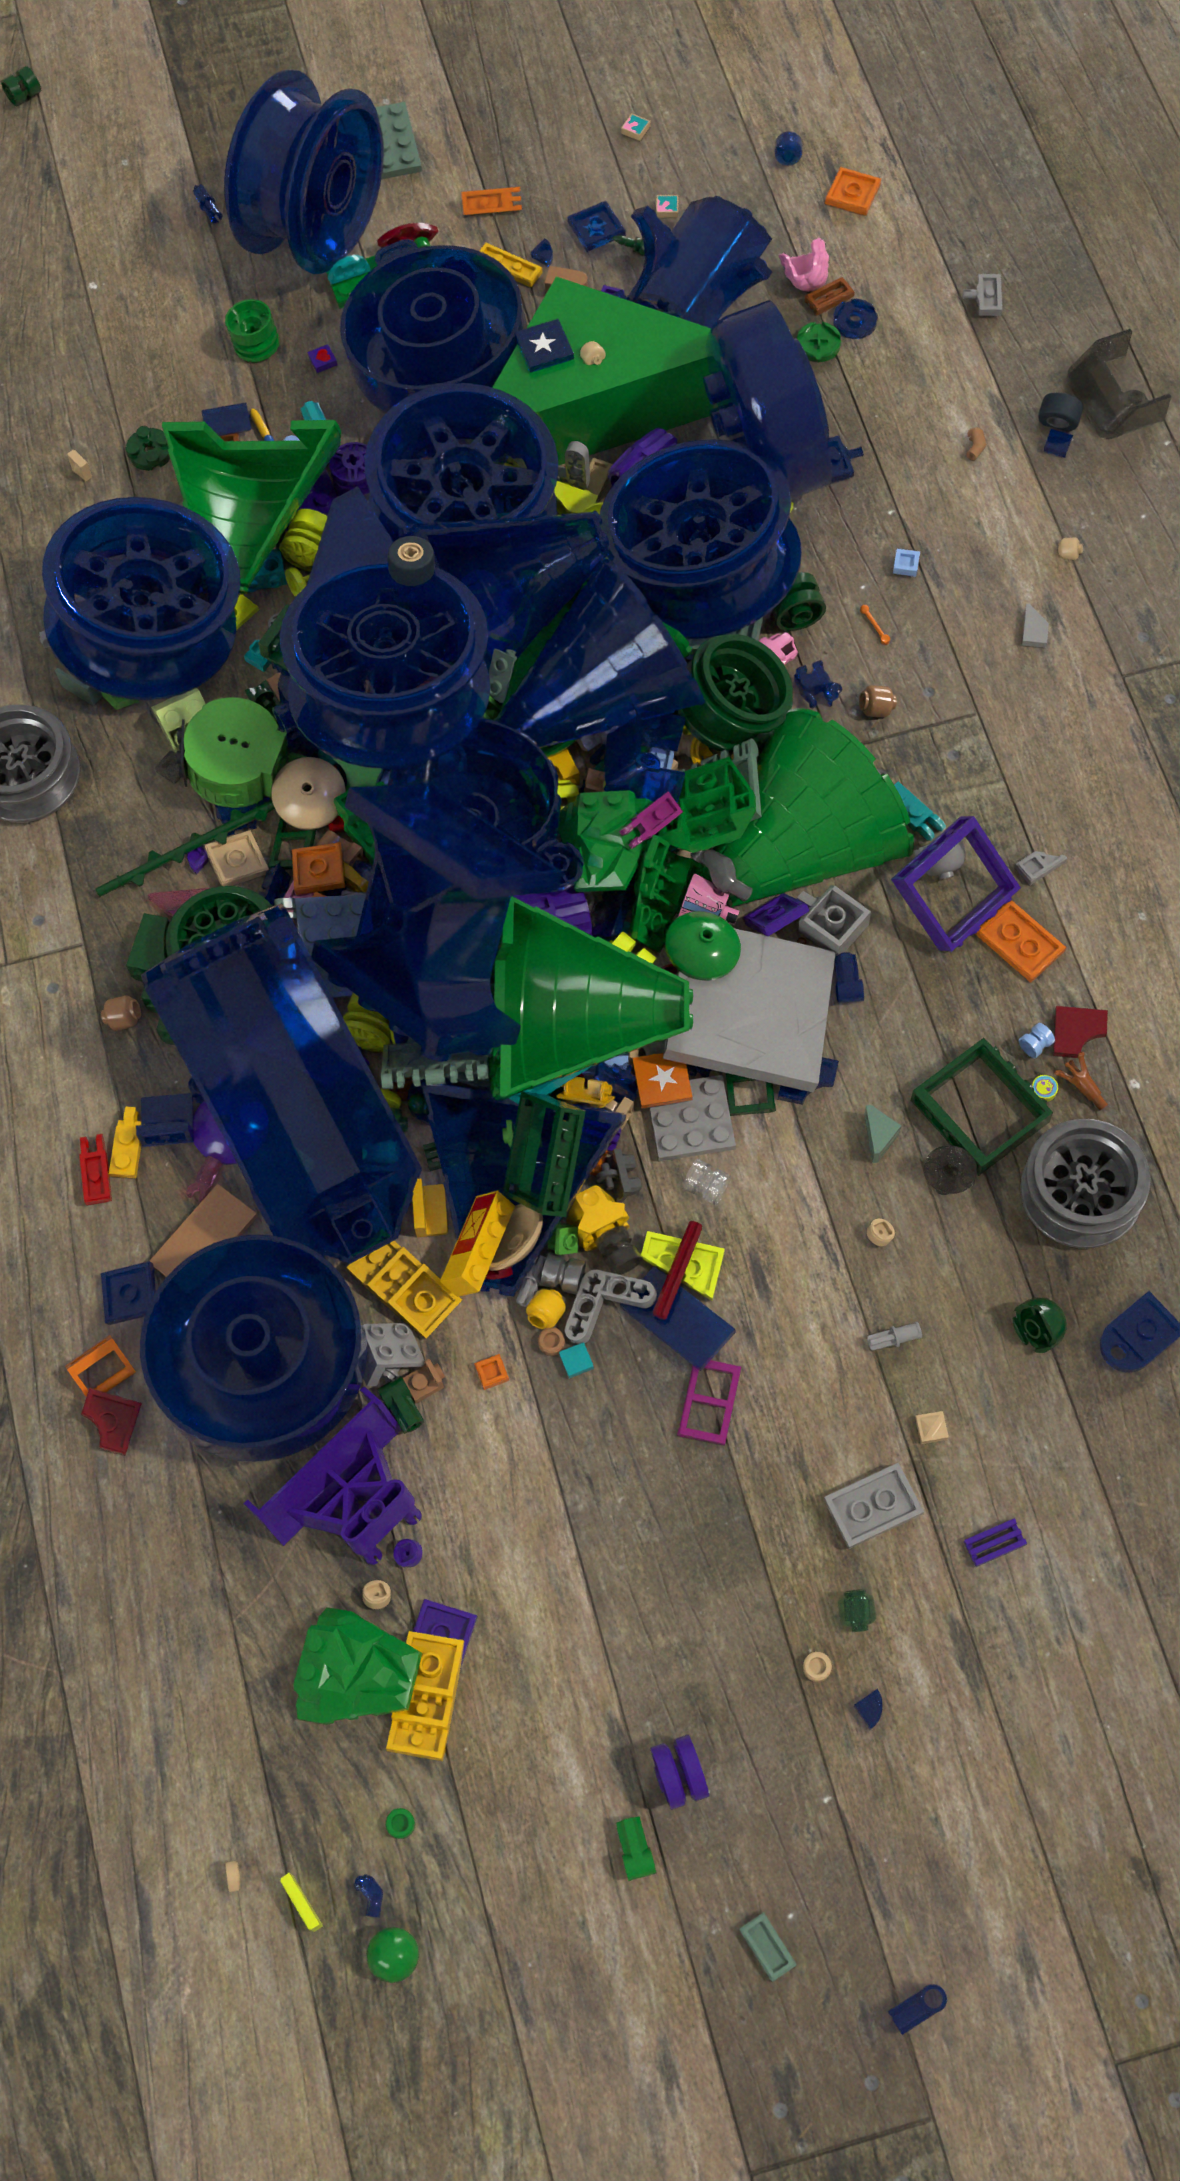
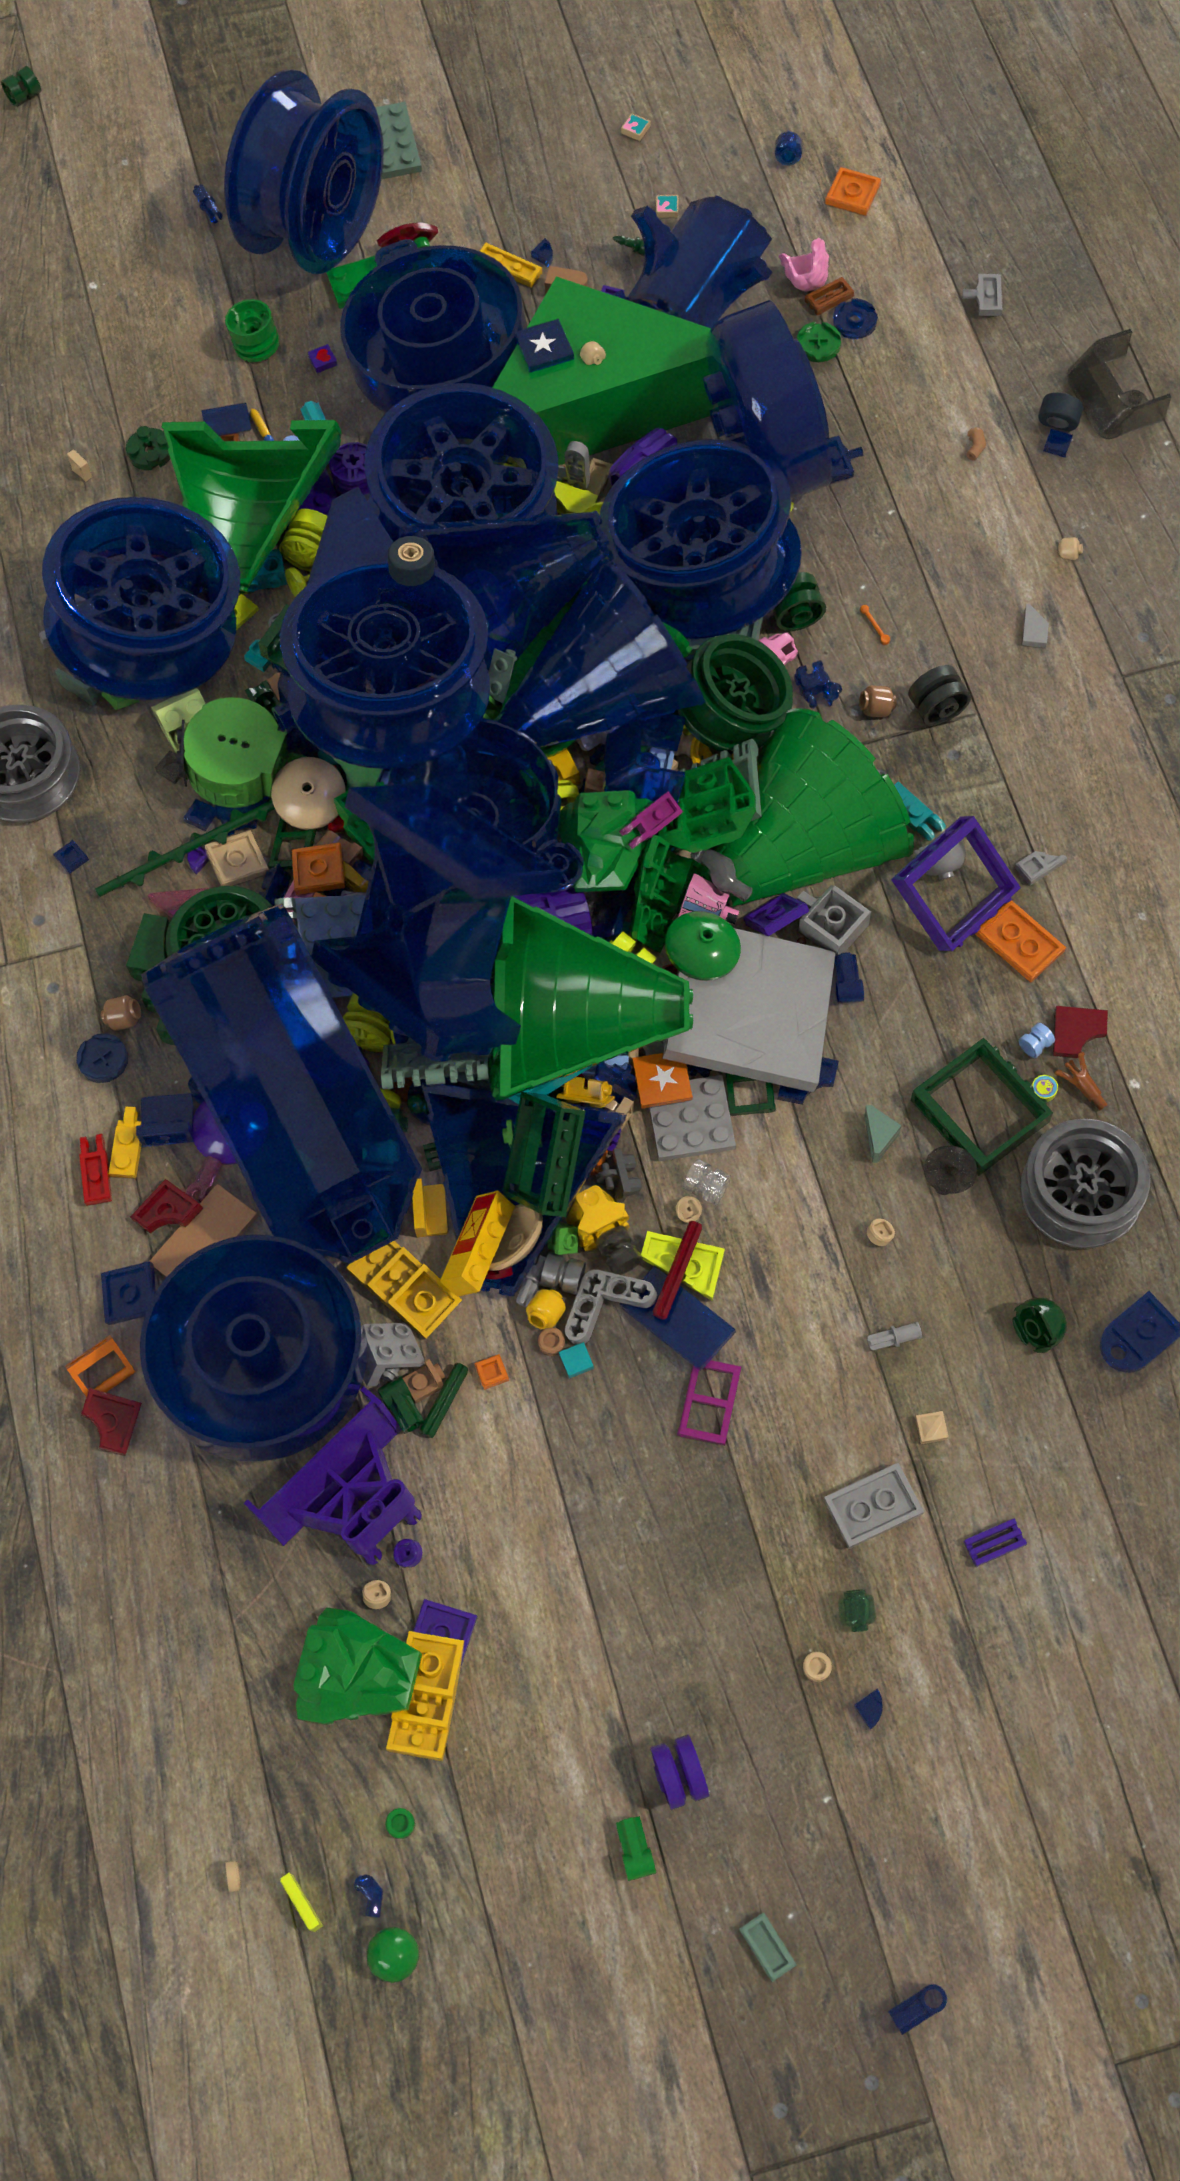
teal tile [328,255,371,284] -> none
orange hinge [461,187,522,215] -> none
clear blue tile [567,201,626,252] -> none
light blue plate [893,549,920,577] -> none
none -> clear blue tile [53,840,89,874]
none -> dark blue tile [76,1033,128,1083]
none -> dark red tile [130,1179,203,1234]
none -> clear blue tile [183,799,218,831]
none -> dark green axle [420,1363,468,1438]
none -> tan tile [676,1196,702,1223]
none -> pearl dark grey wheel [908,665,972,726]

